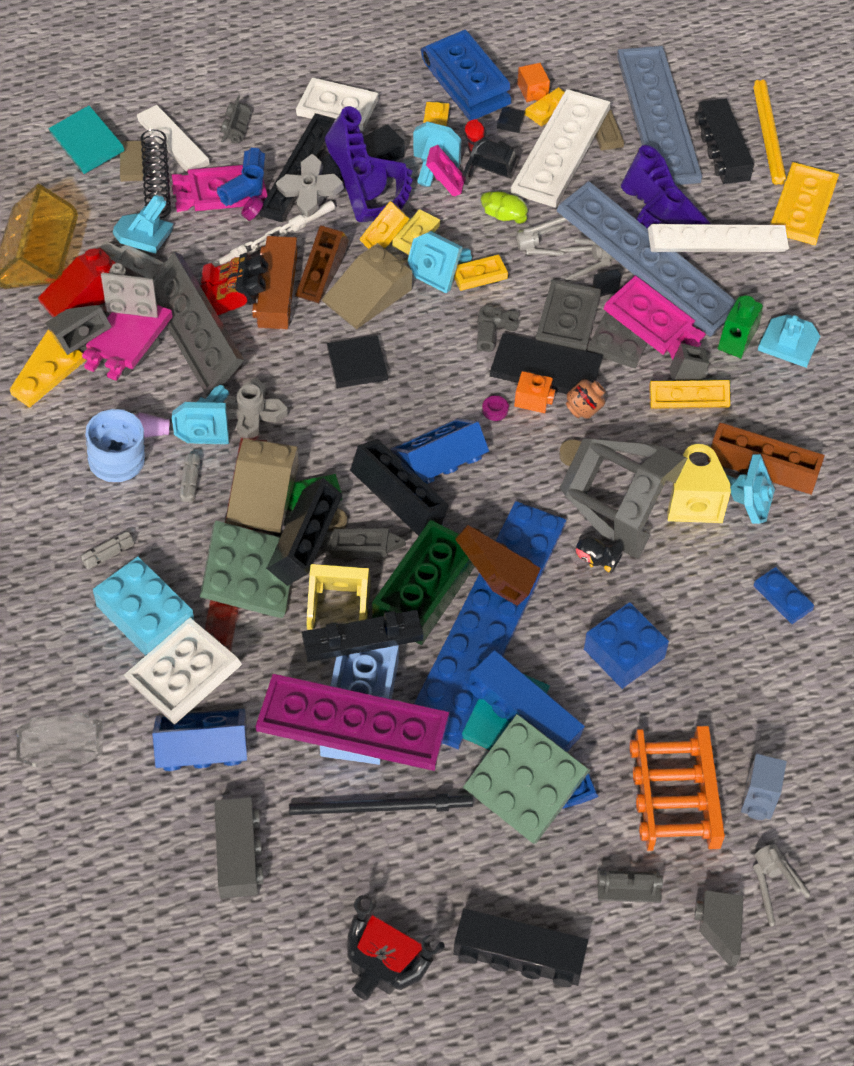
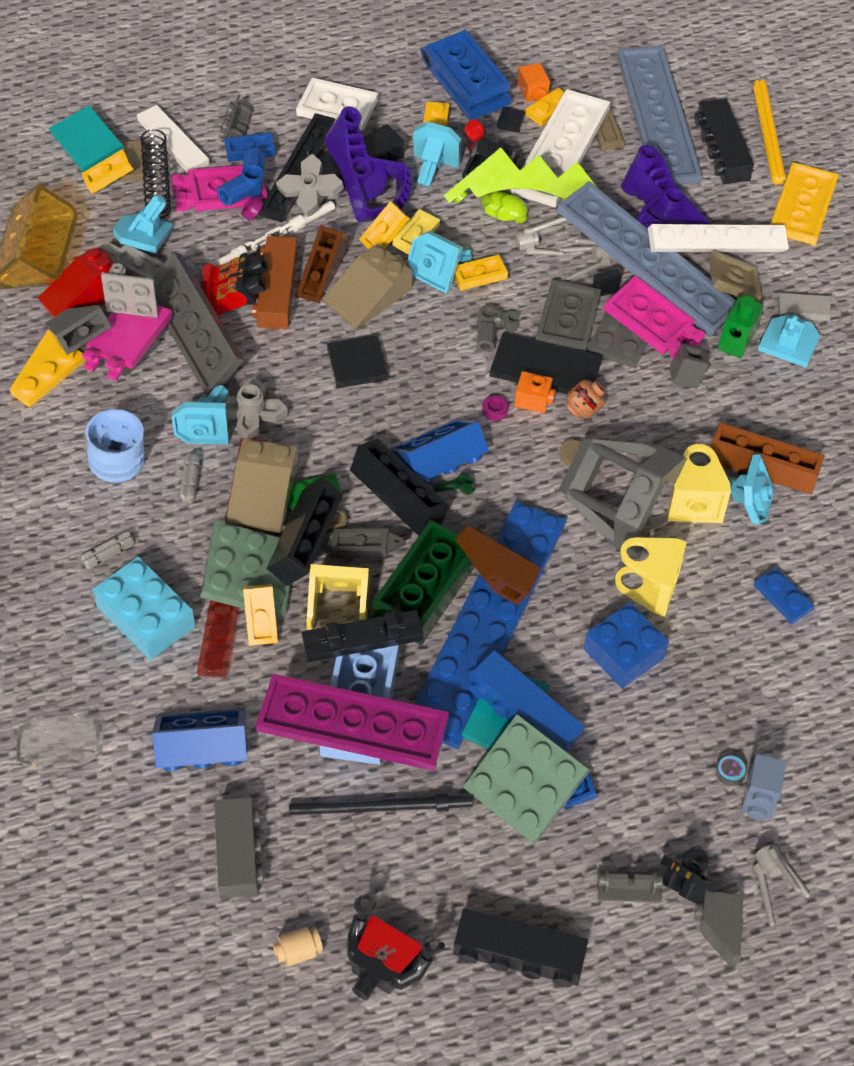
white plate [124,618,242,725] -> none
lavender cone [134,412,170,438] -> none
dark pink plate [426,145,464,196] -> none
black animal [575,536,624,573] -> none
orange fence [630,726,725,851] -> none
yellow plate [649,380,730,409] -> none
none -> yellow plate [82,149,134,194]
none -> blue plate [224,132,276,162]
none -> yellow plate [243,584,278,646]
none -> tan brick [273,926,323,967]
none -> dark green hand [434,474,474,495]
none -> arch [444,148,599,204]
none -> light yellow hose [615,537,687,616]
none -> black hips [660,847,719,904]
none -> dark tan plate [708,250,762,302]
none -> tile [715,755,747,786]
none -> light grey tile [778,293,831,321]

